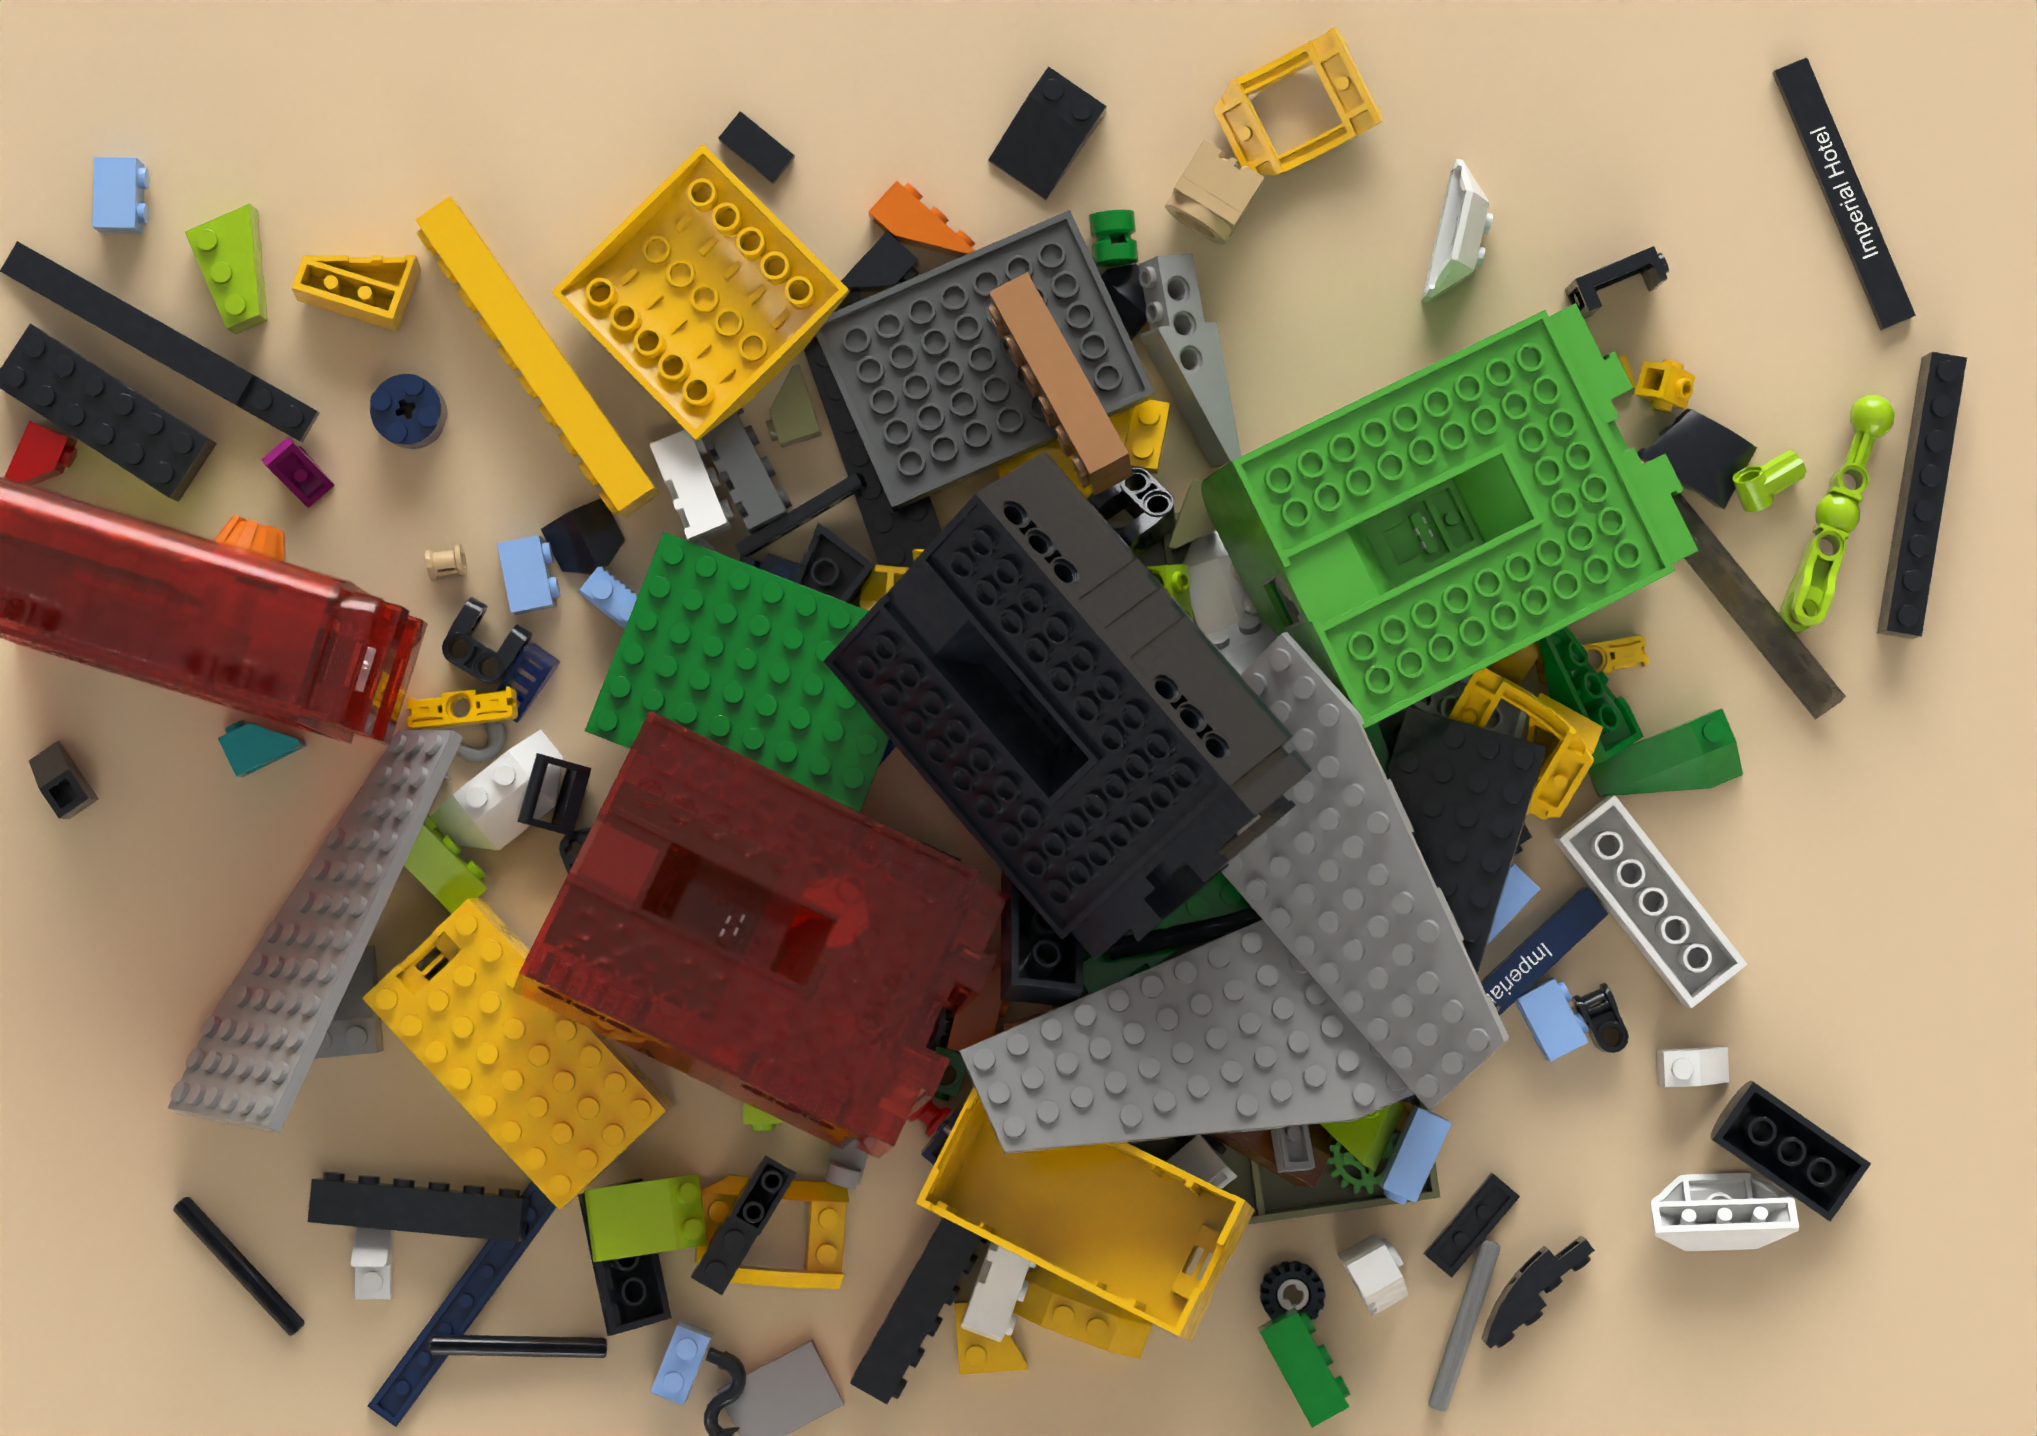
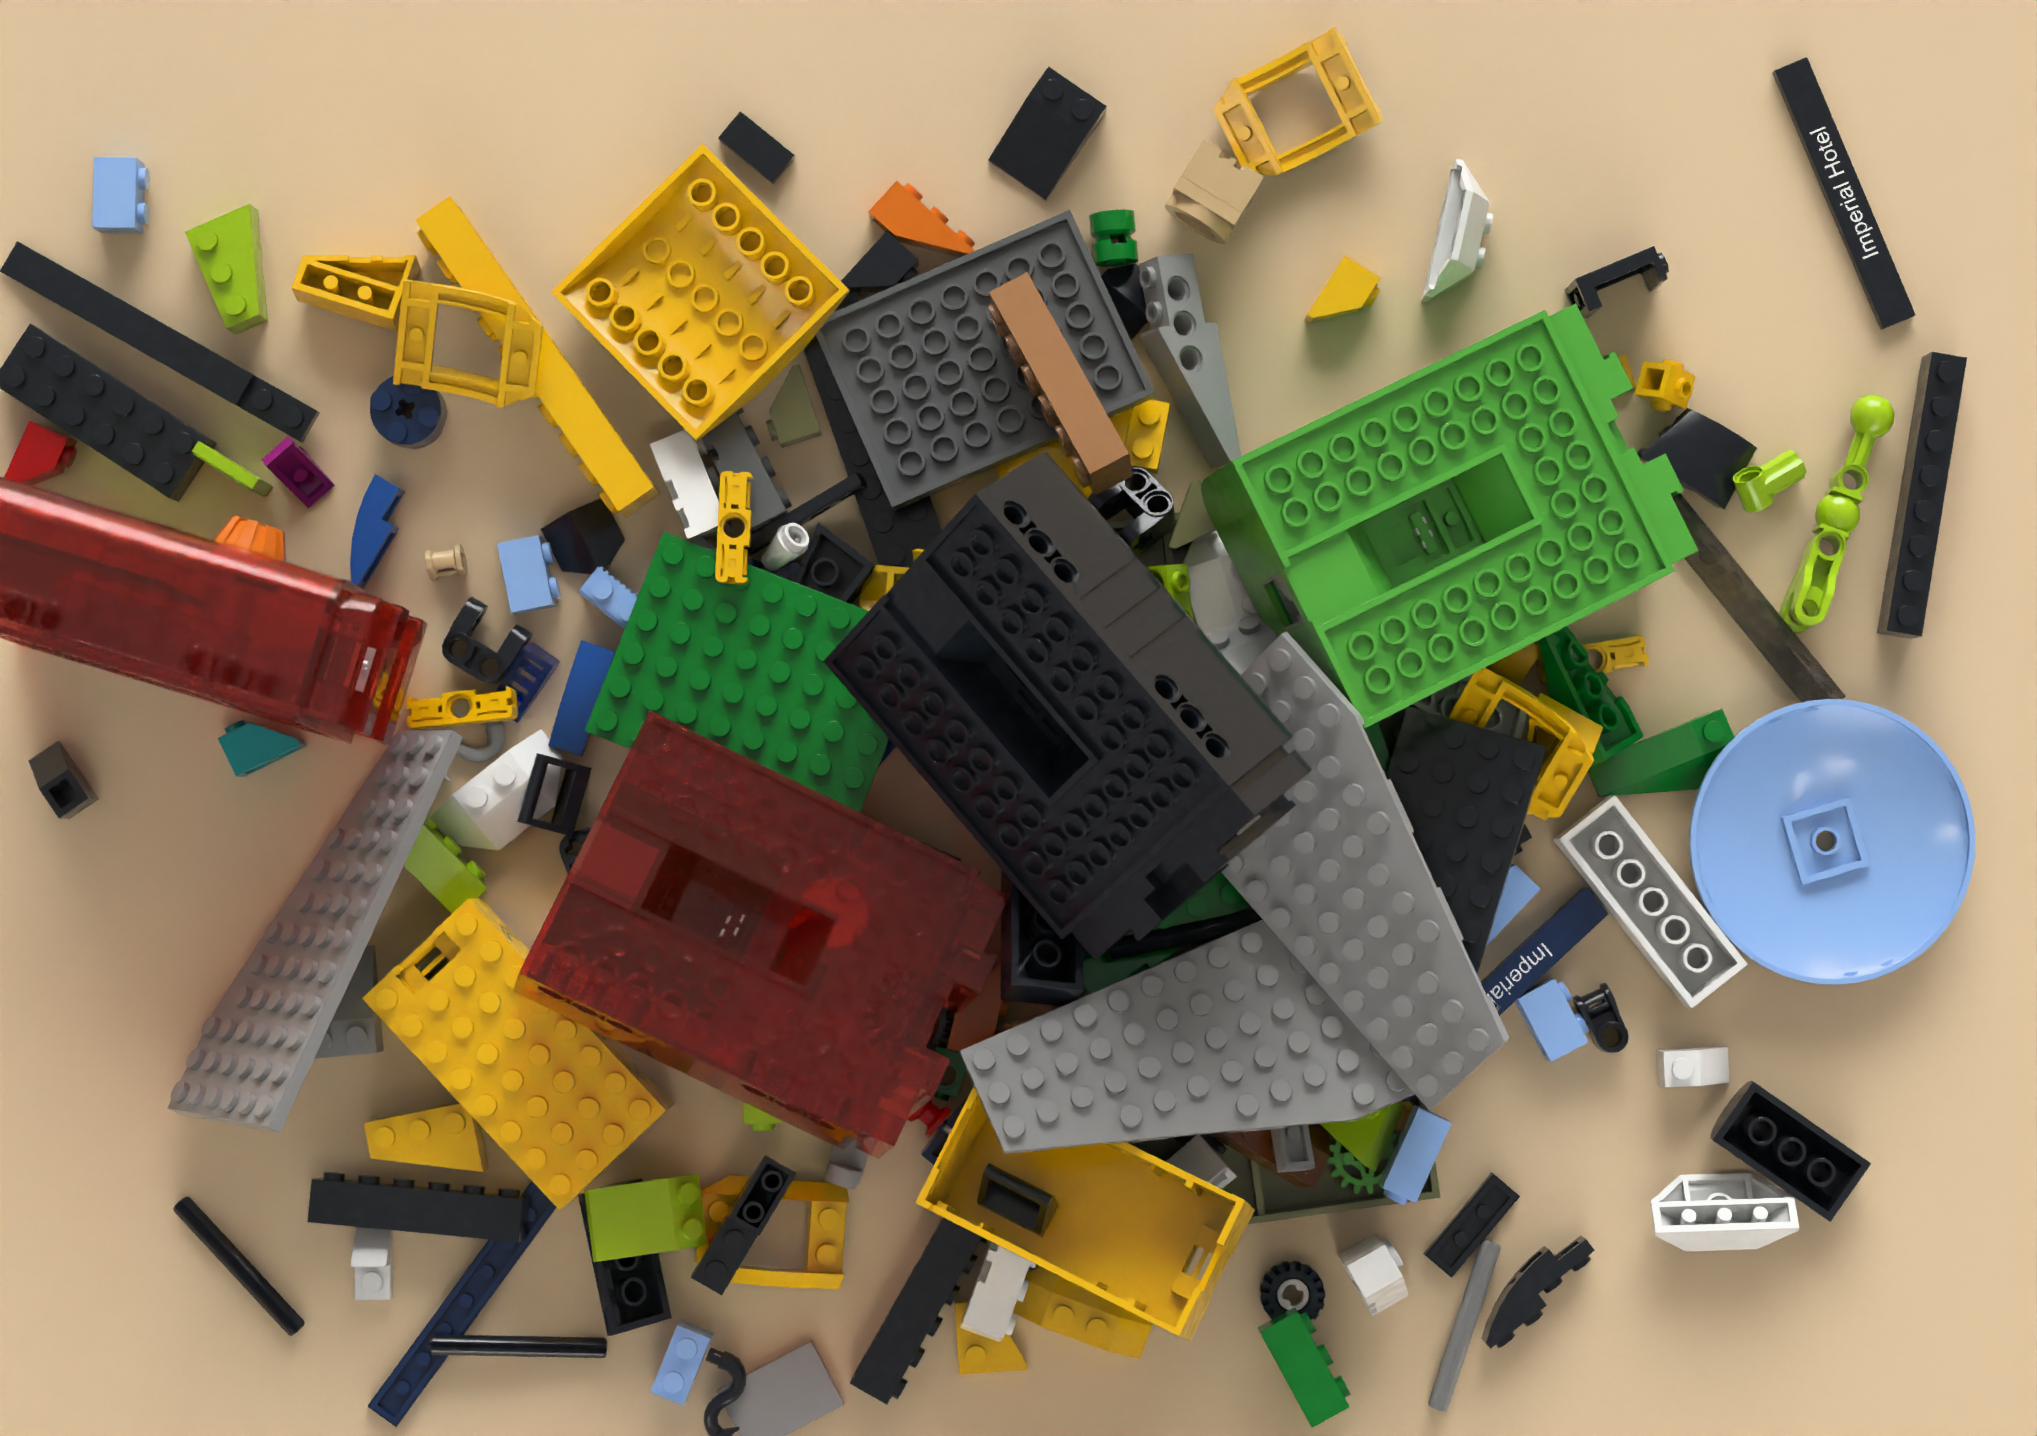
none -> lime tile [192,441,273,497]
none -> blue slope [350,474,405,589]
none -> yellow wedge [364,1102,489,1172]
none -> yellow wedge [393,279,543,409]
none -> blue slope [548,640,615,757]
none -> yellow piece [715,471,753,585]
none -> white cone [762,523,809,571]
none -> black tile [977,1163,1059,1237]
none -> yellow slope [1304,255,1381,323]
none -> light blue dish [1689,699,1975,985]

